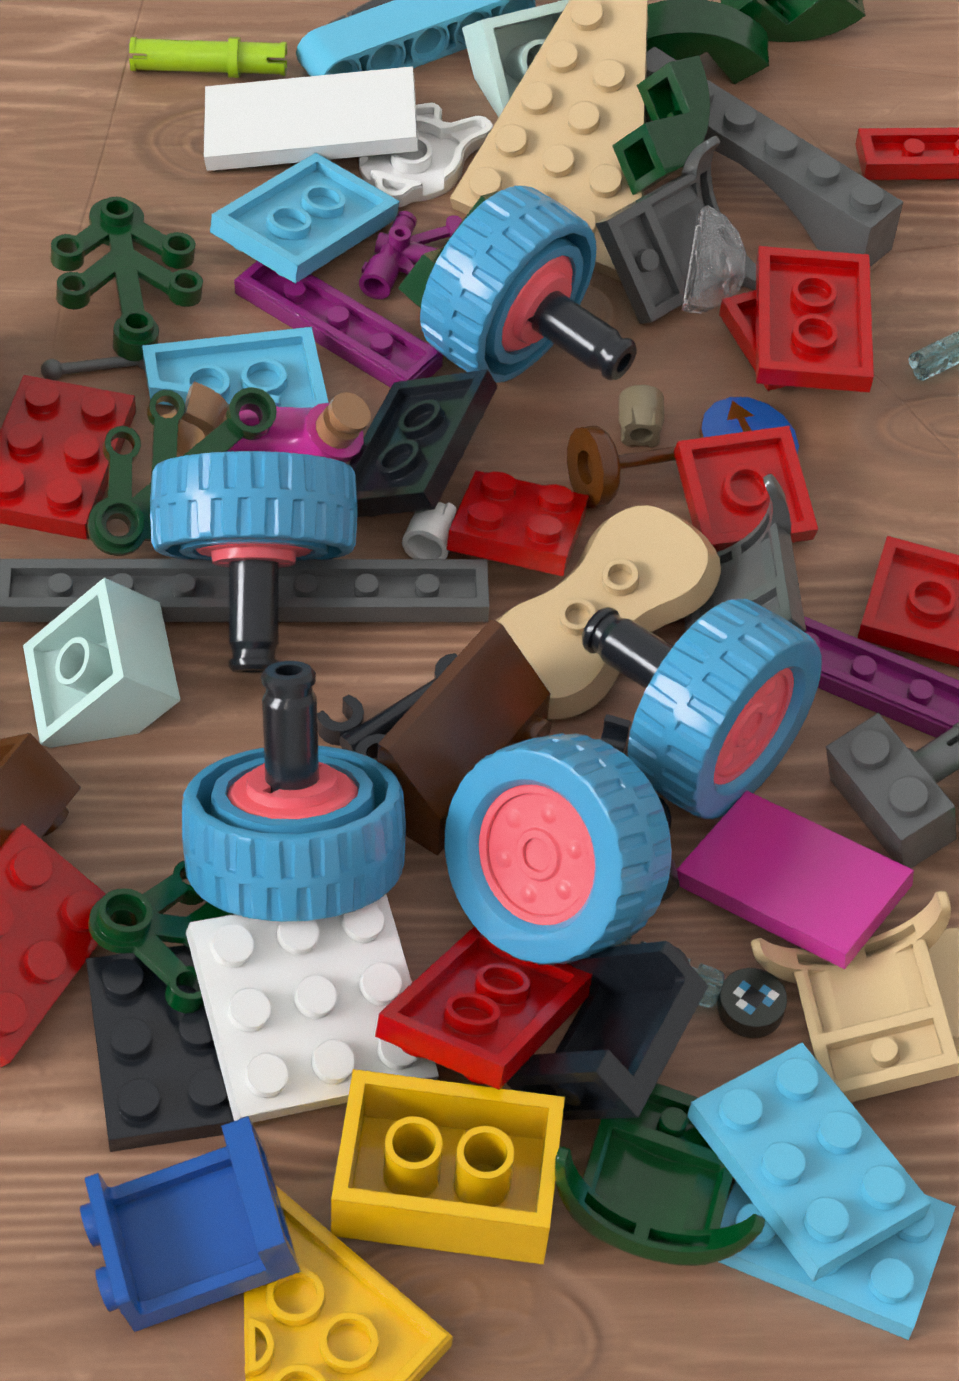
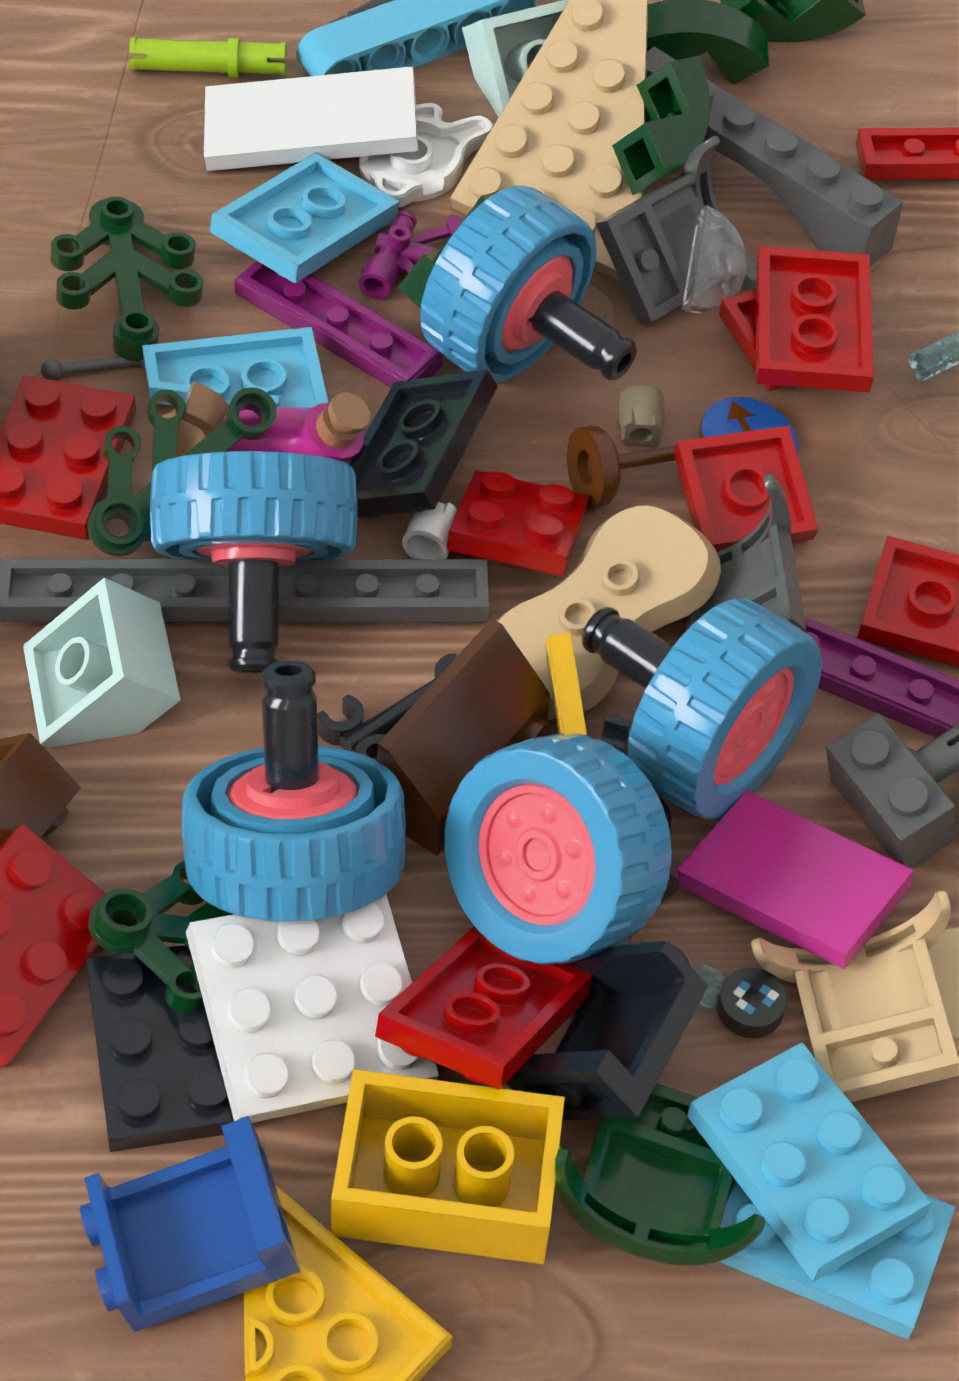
none -> yellow tile [545,632,587,735]

